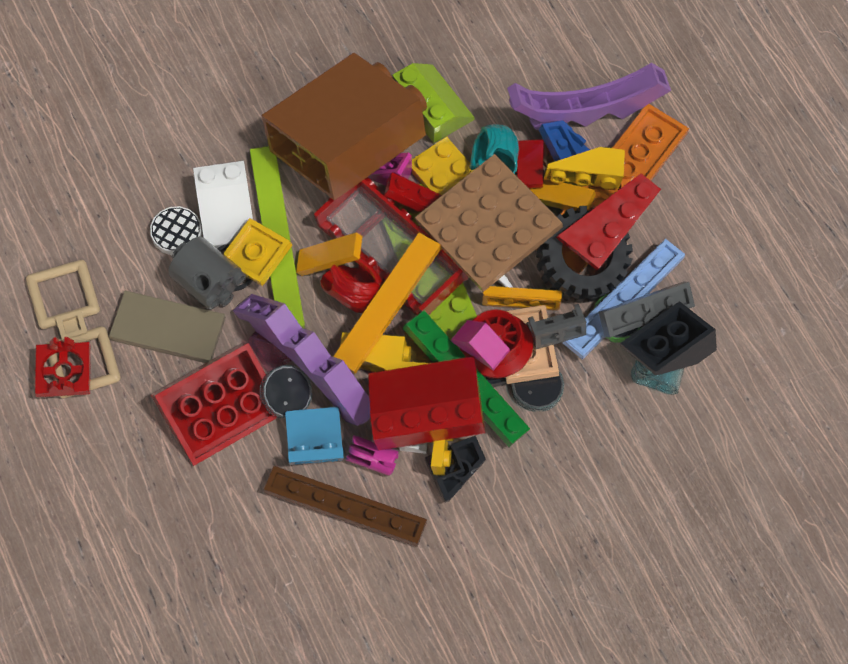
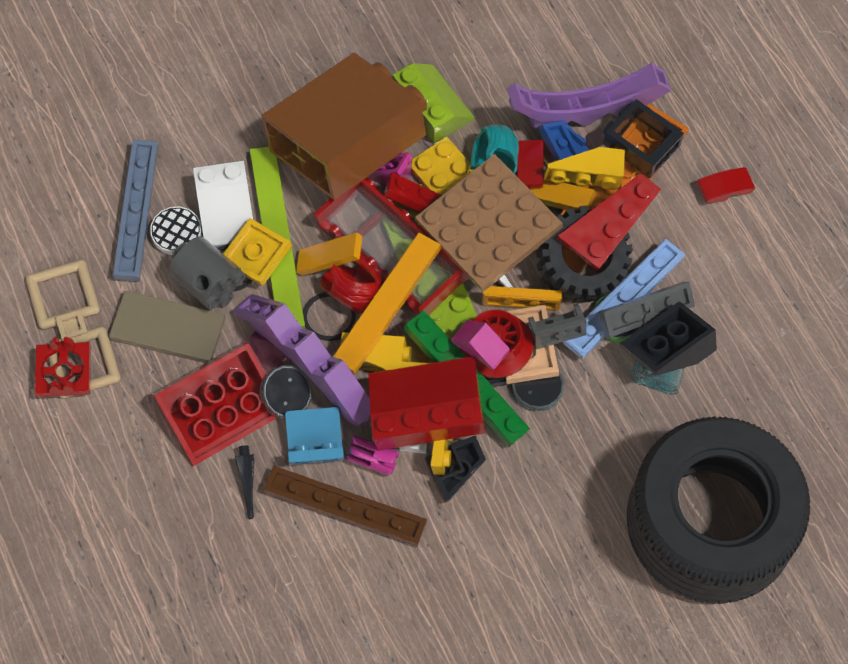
none -> sand blue plate [113,140,159,281]
none -> black piece [235,445,255,520]
none -> black piece [303,292,355,341]
none -> black window [603,99,684,178]
none -> black tyre [626,416,810,604]
none -> red slope [696,167,755,203]

